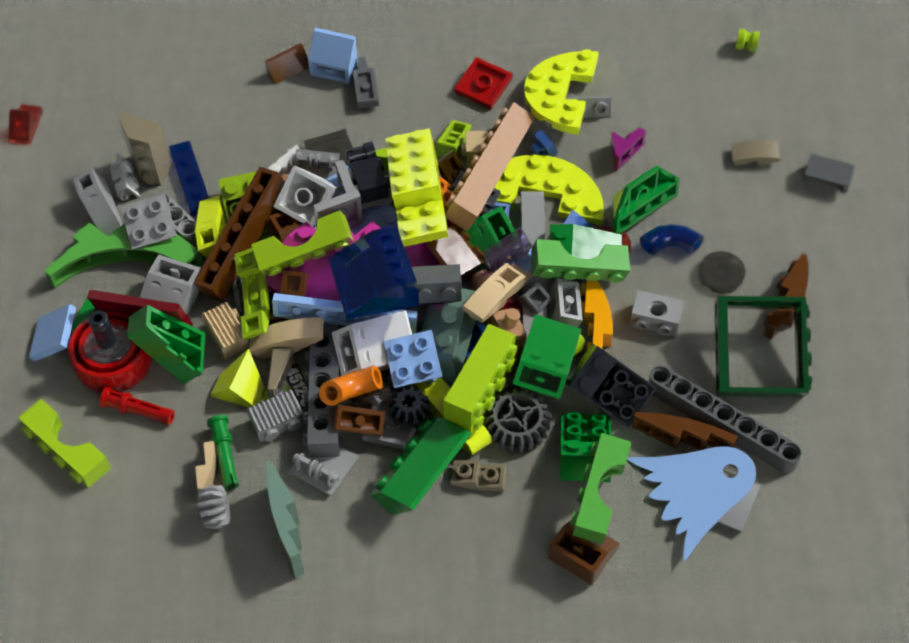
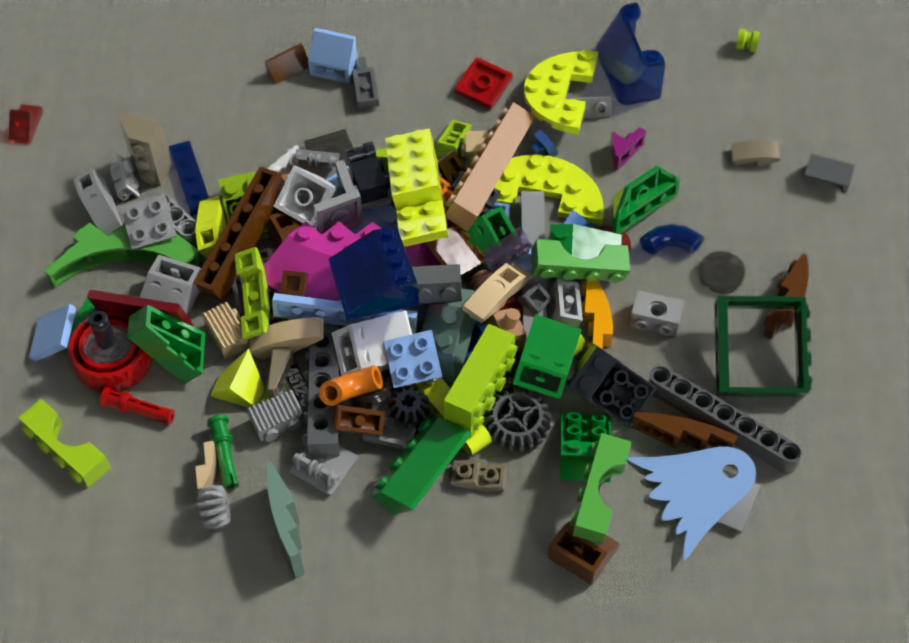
lime arch [251,211,354,276] -> none
none -> clear blue windscreen [596,2,666,105]

